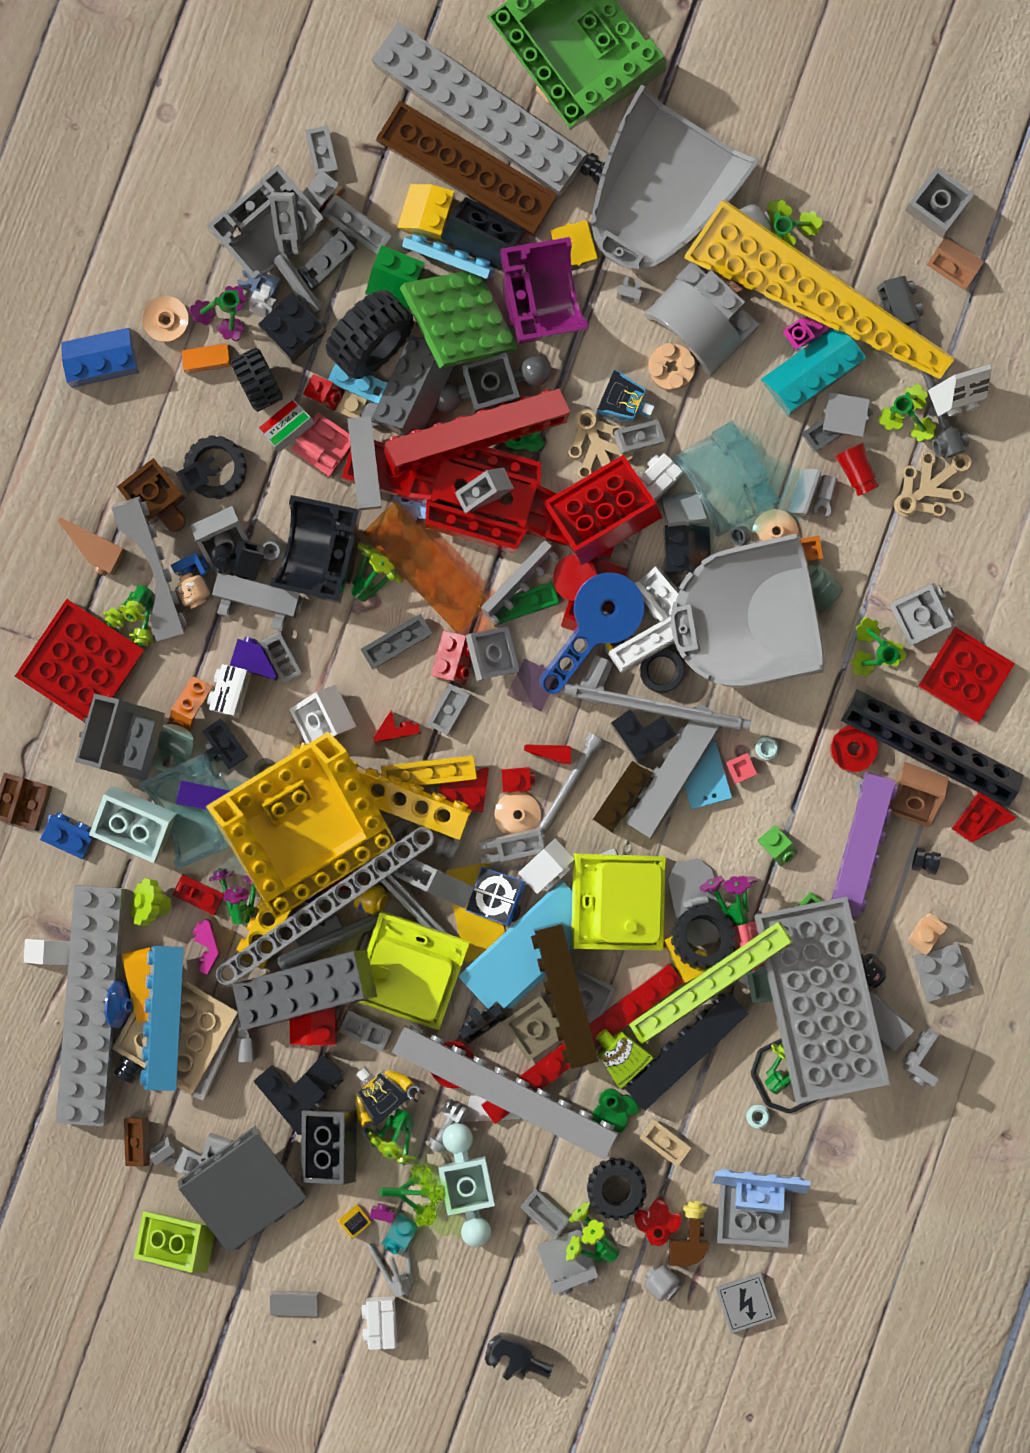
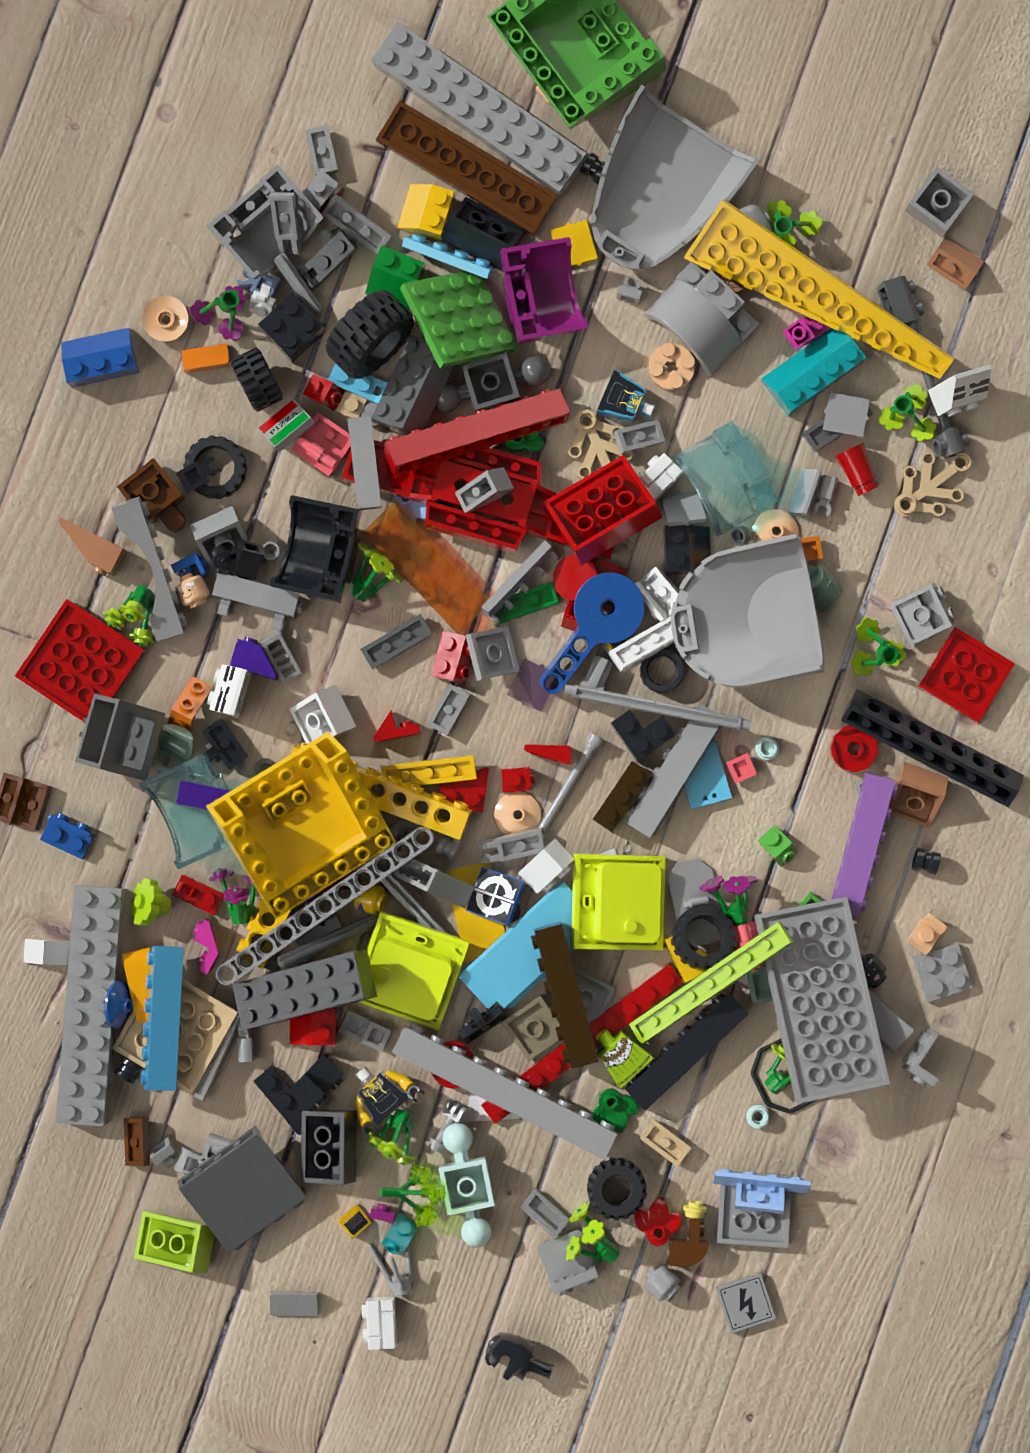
light aqua brick [89,786,177,863] -> none
red wing [951,792,1016,843] -> none

